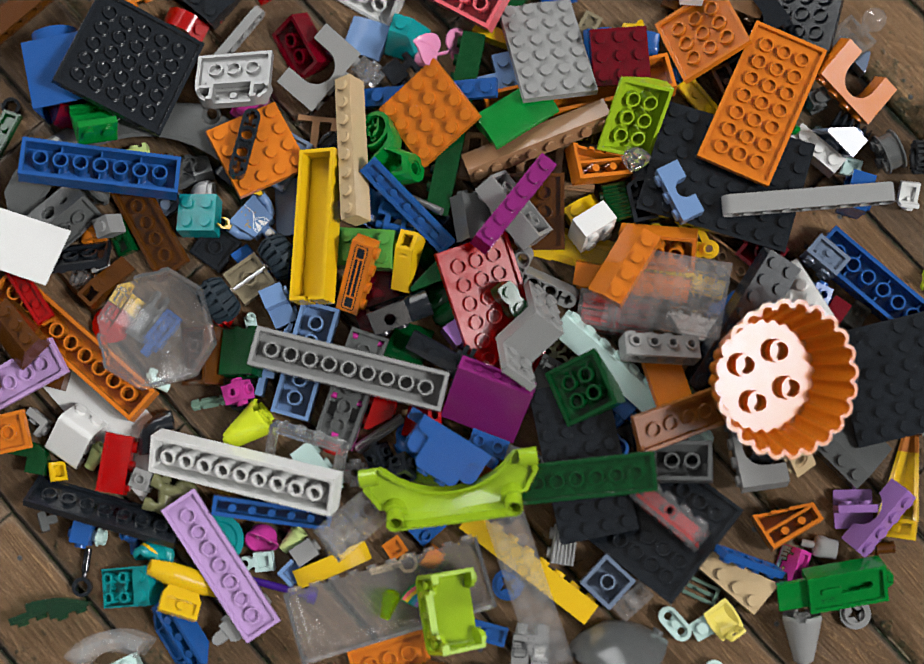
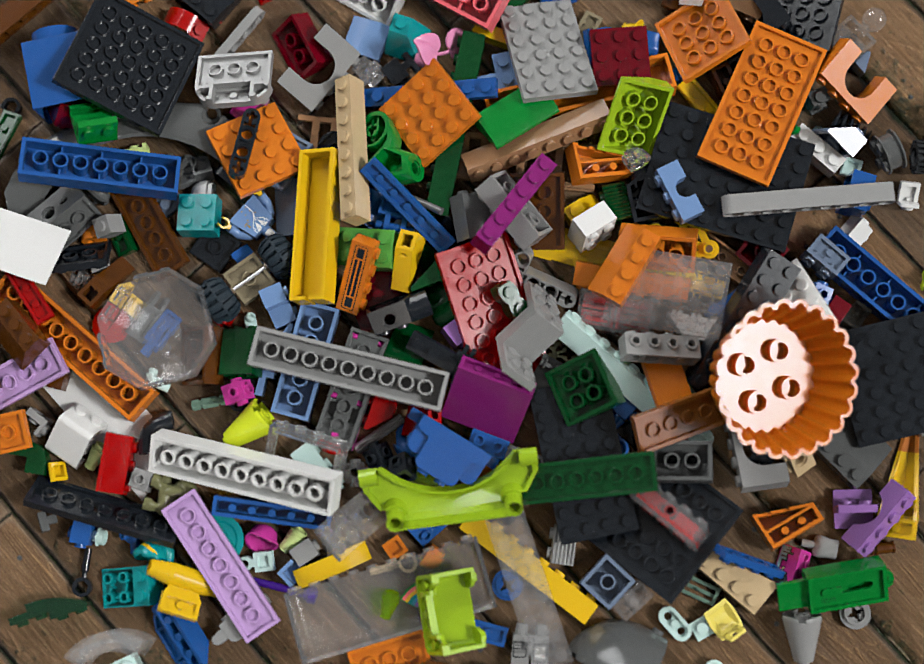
none -> white brick [840,216,873,246]

